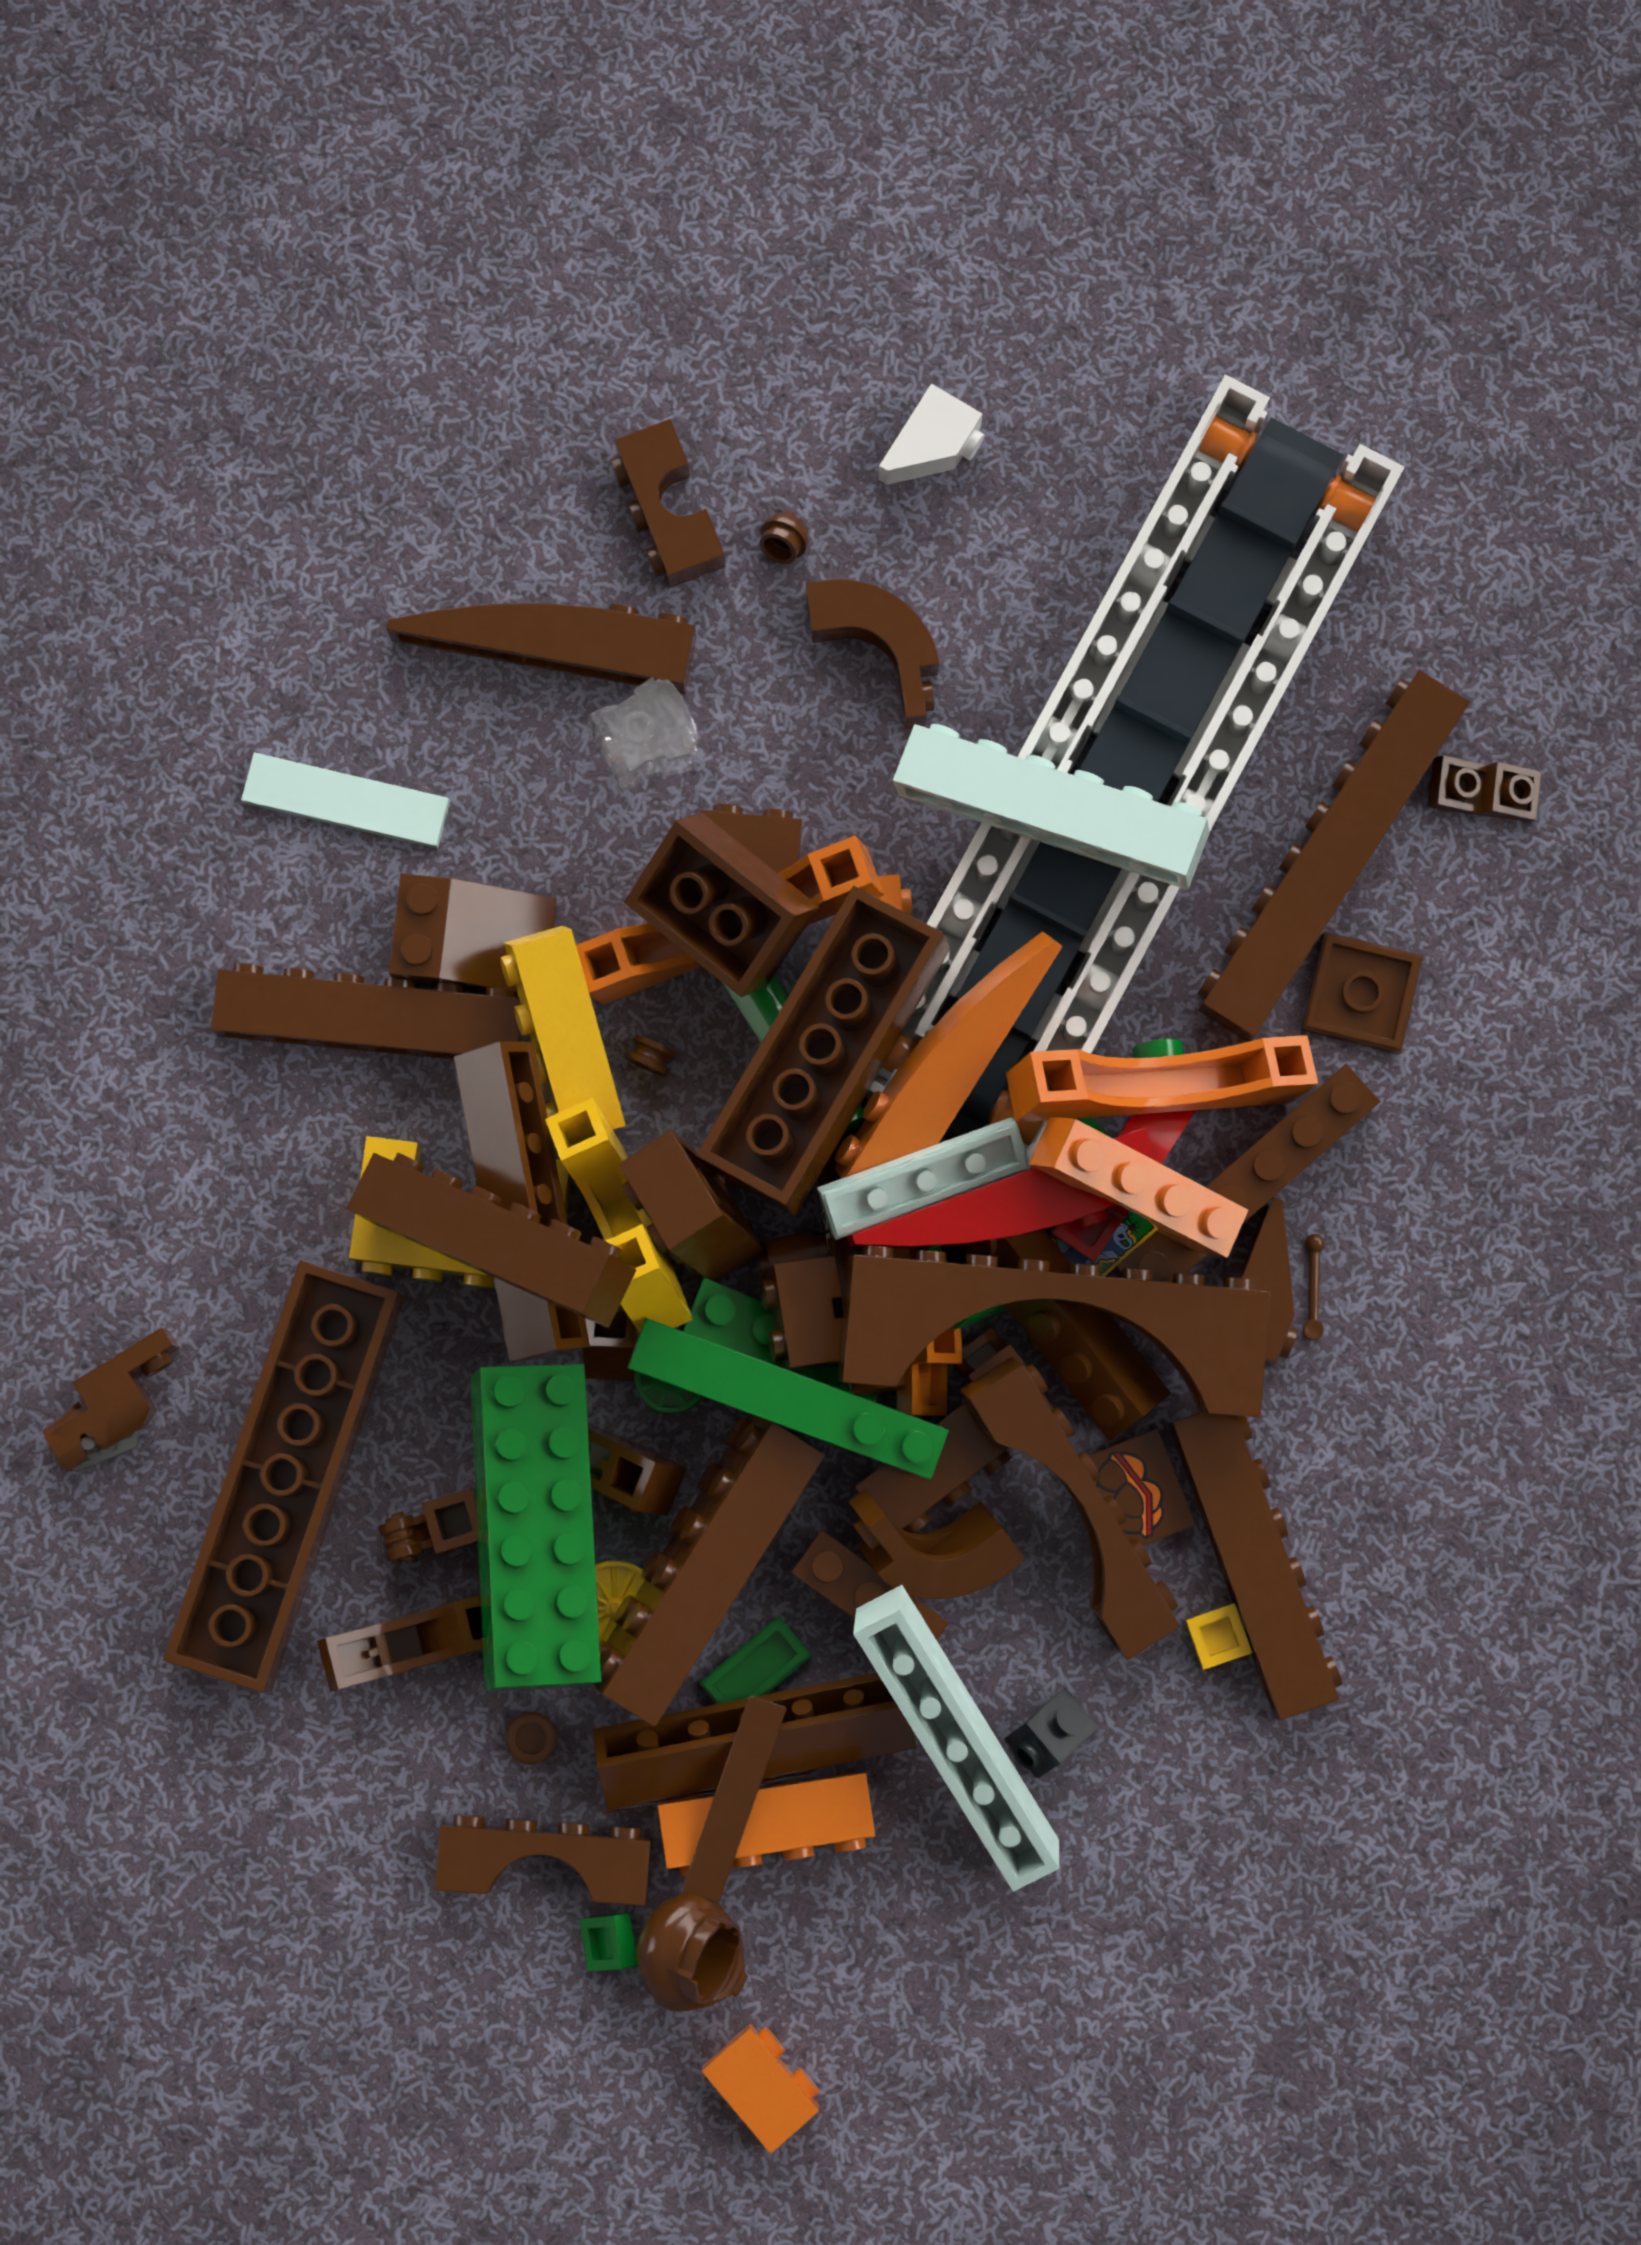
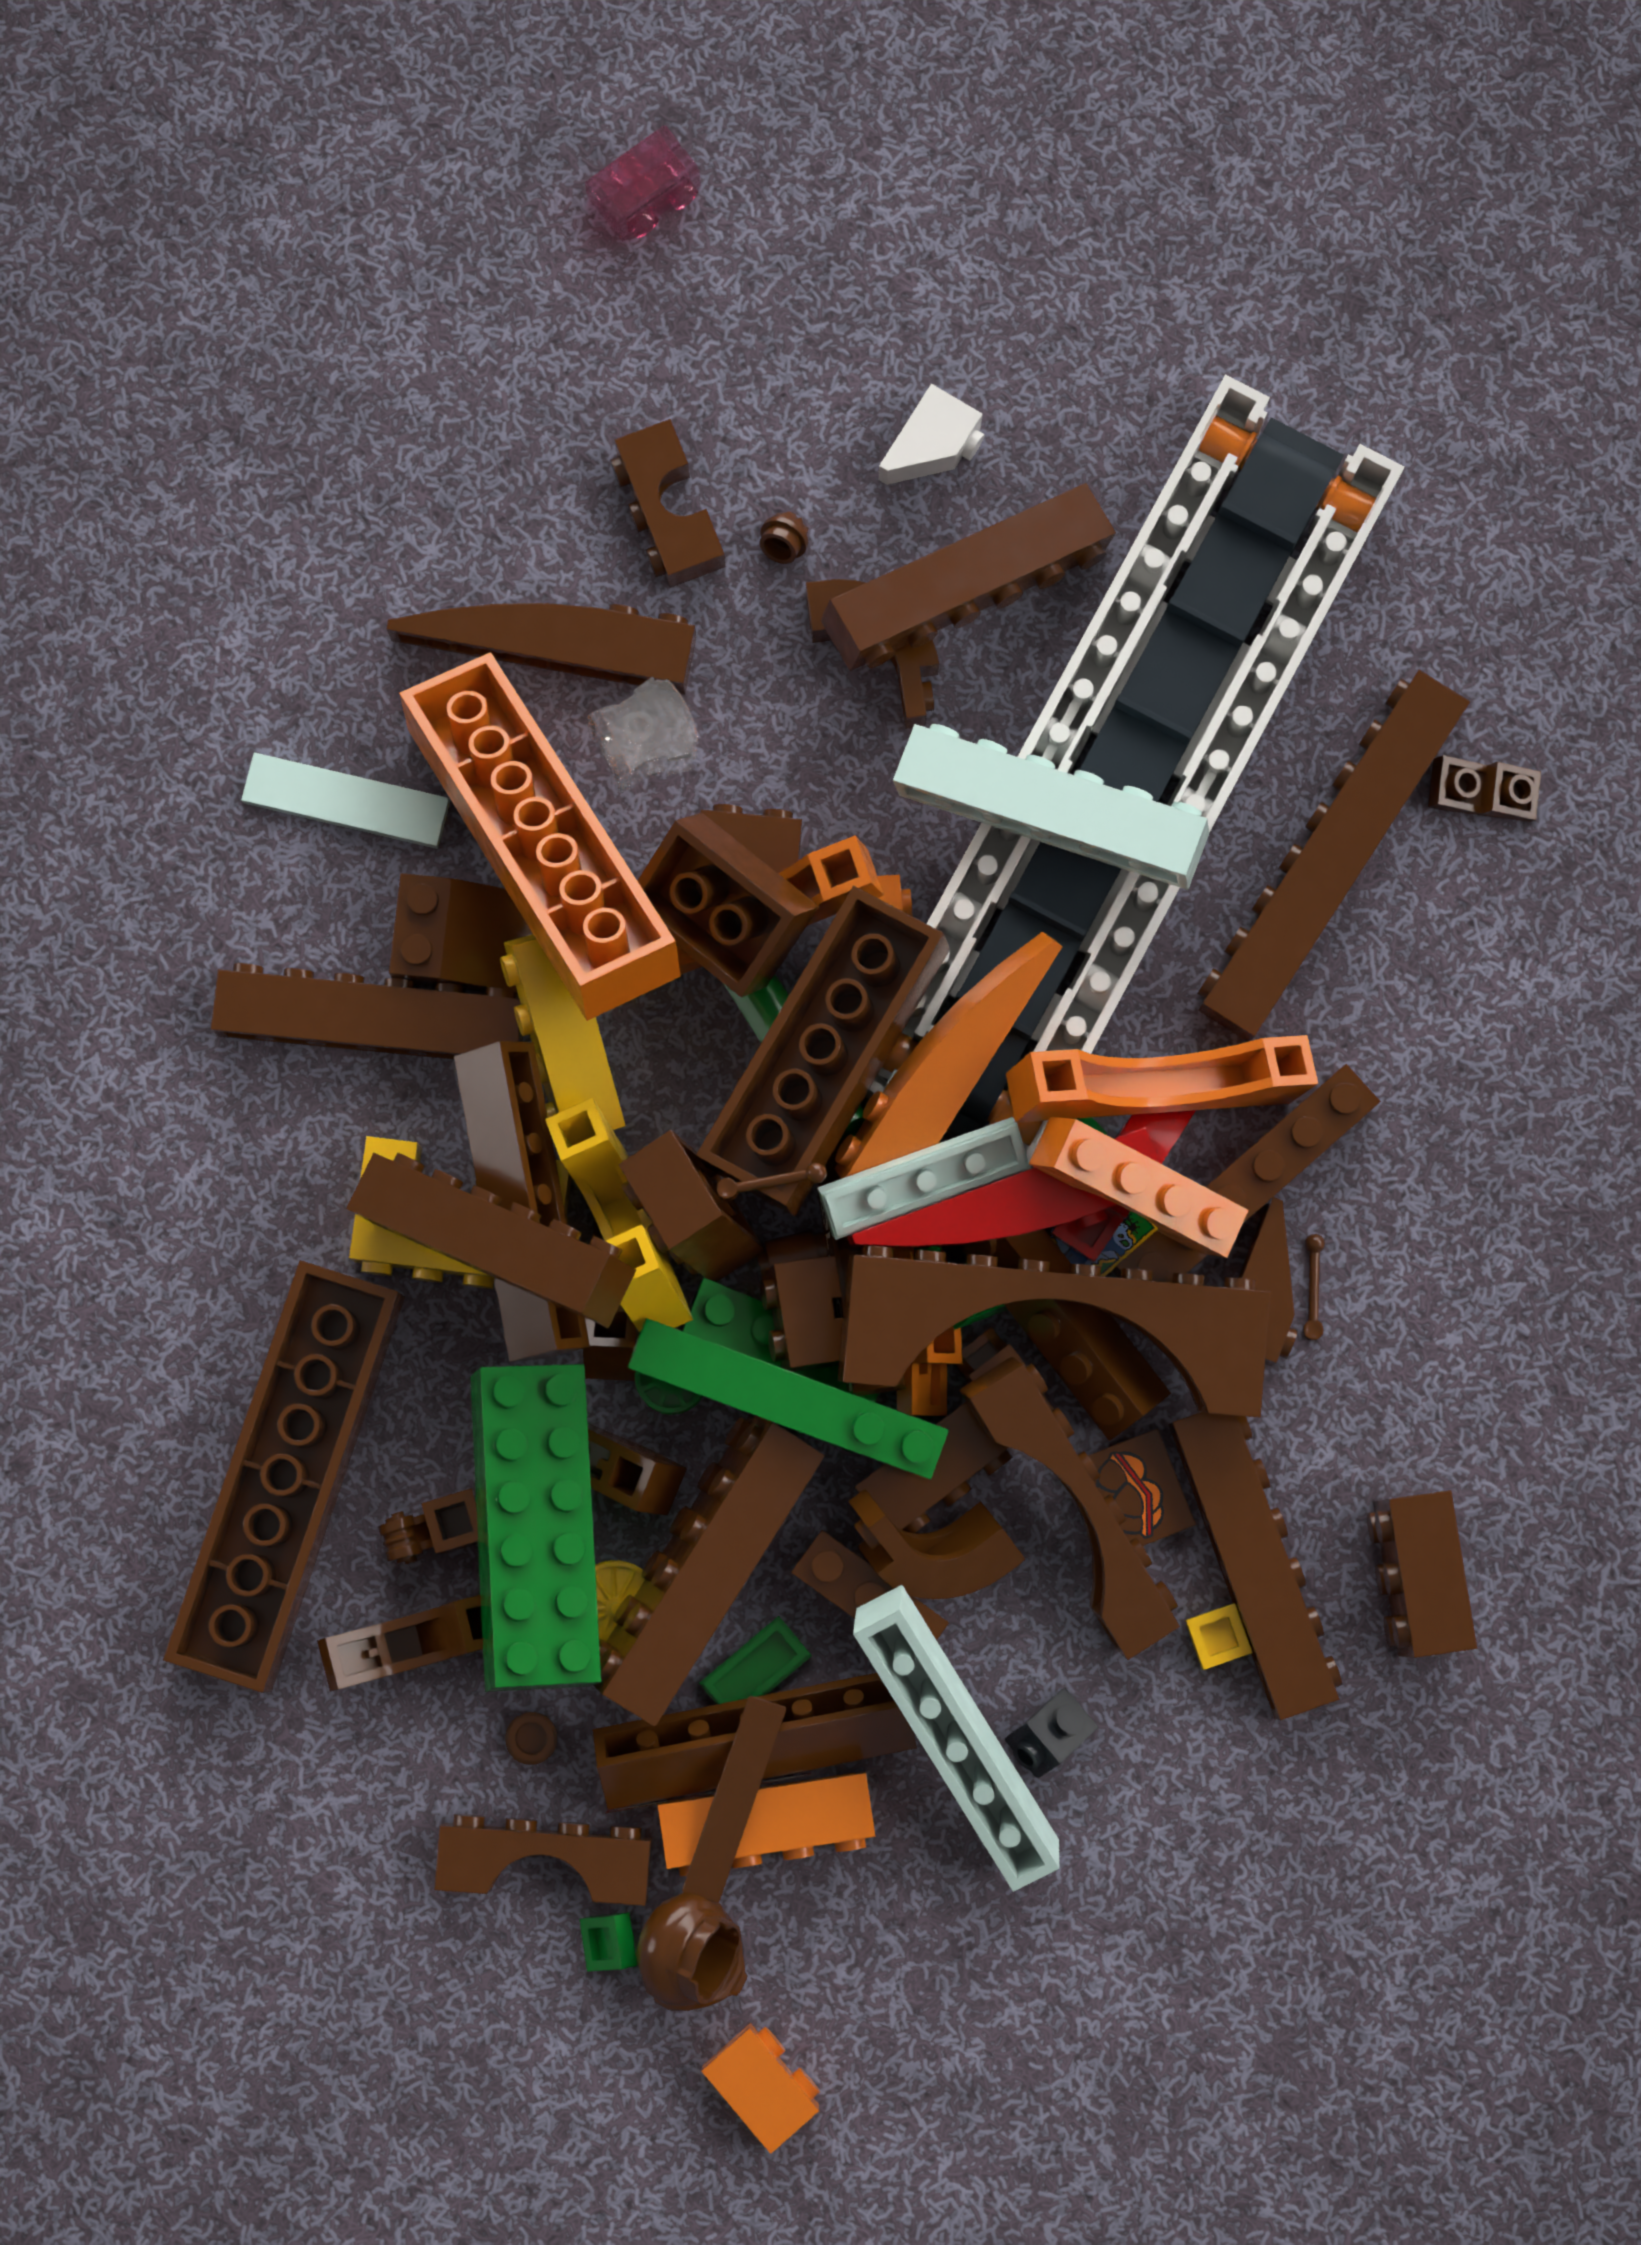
reddish brown plate [43,1327,180,1472] -> none
reddish brown bush [625,1035,676,1077] -> none
green tile [1132,1039,1184,1058] -> none
reddish brown tile [1301,932,1423,1054] -> none
none -> orange brick [399,652,681,1021]
none -> clear pink brick [585,125,701,242]
none -> reddish brown hinge [717,1163,827,1200]
none -> reddish brown brick [820,483,1116,671]
none -> reddish brown brick [1367,1490,1478,1658]

